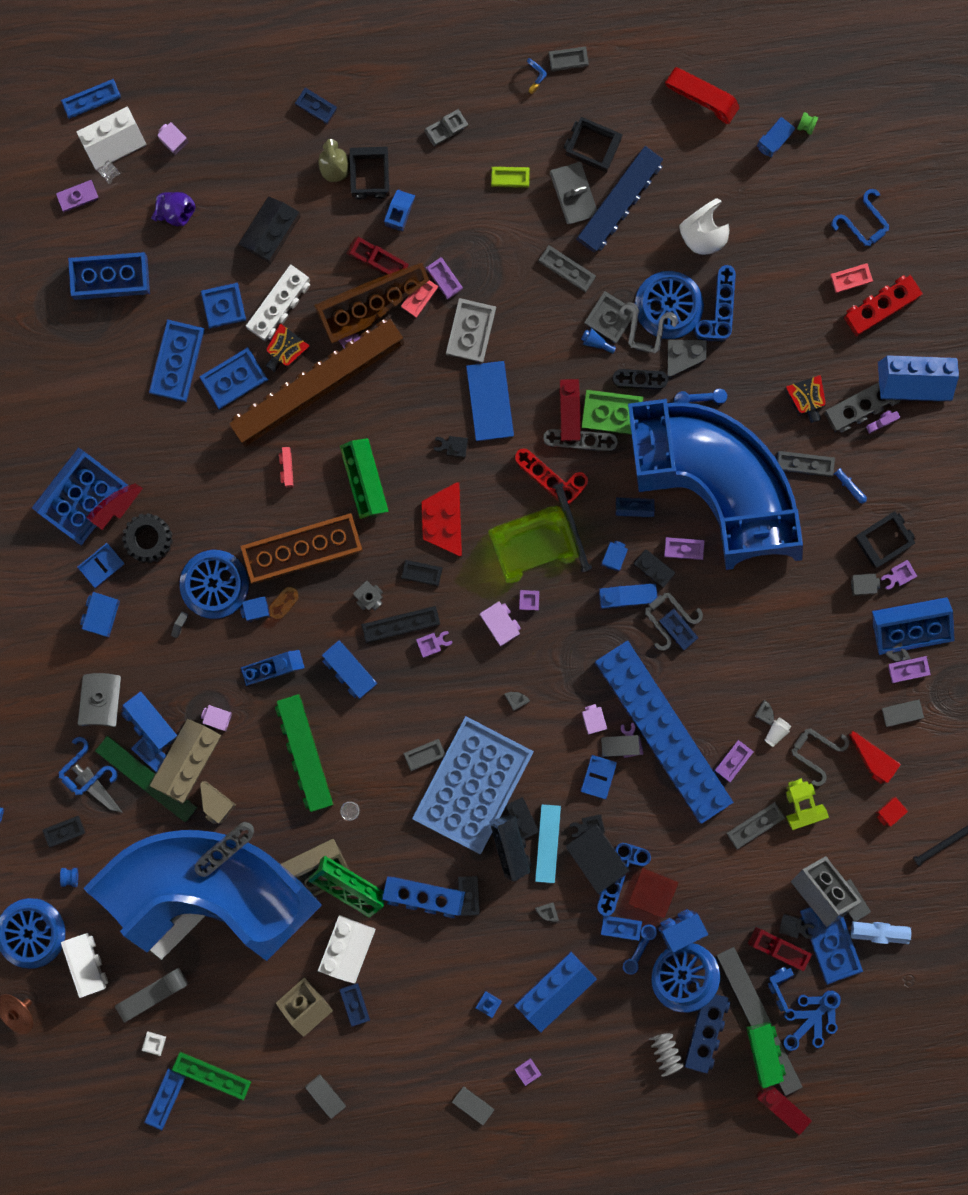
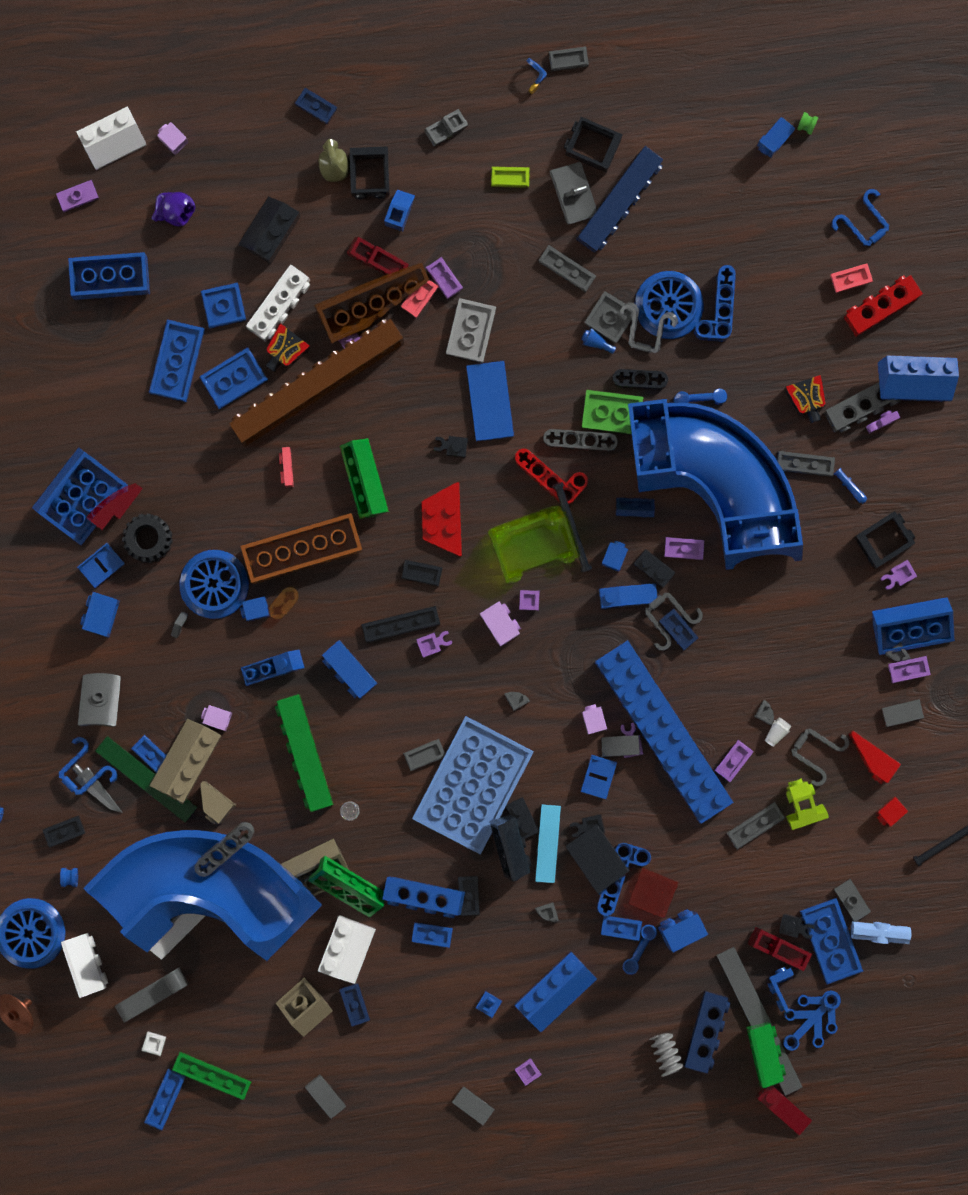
blue tile [61,79,121,119] -> none
clear wheel [97,160,121,184] -> none
blue brick [121,691,177,754] -> none
dark grey brick [353,581,383,612] -> none
dark red slope [559,379,580,442] -> none
blue piece [651,943,720,1013] -> none
red beam [665,67,740,124] -> none
dark grey wing [667,340,706,377] -> none
white piece [679,198,729,255] -> none
dark grey slope [791,856,862,927] -> none
dark grey brick [850,574,880,596] -> none
none -> blue plate [412,922,453,948]

